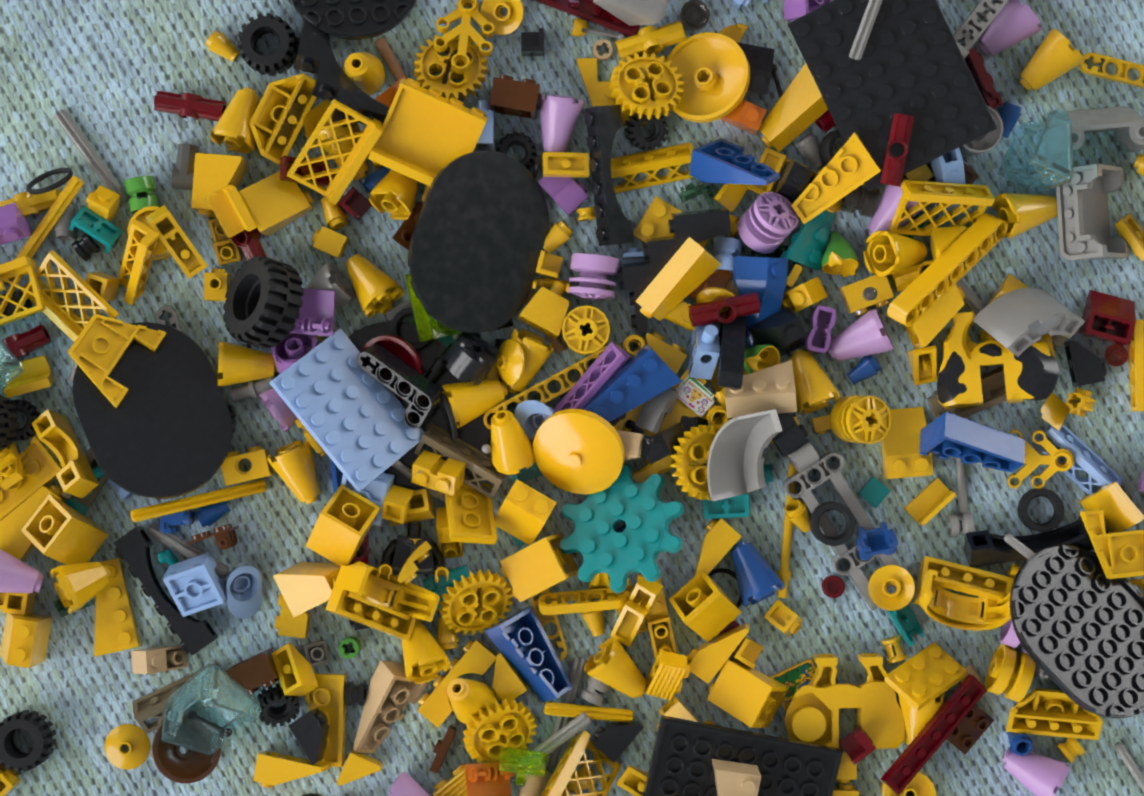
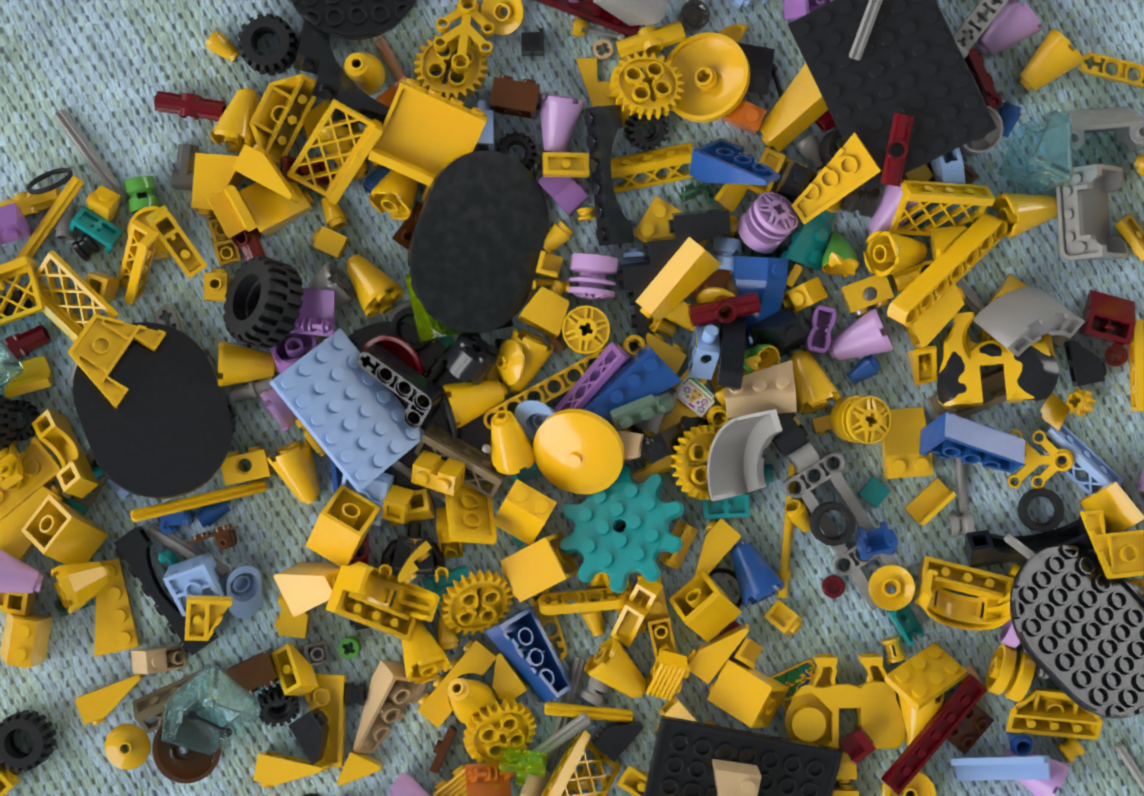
dark red panel [338,187,372,221] -> none
none -> yellow slope [75,674,145,726]
none -> yellow wing [184,595,232,641]
none -> yellow slope [232,144,300,204]
none -> sand green hinge [610,392,675,431]
none -> yellow pin [647,316,676,337]
none -> yellow hinge [658,519,698,570]
none -> light blue fence [951,755,1051,781]

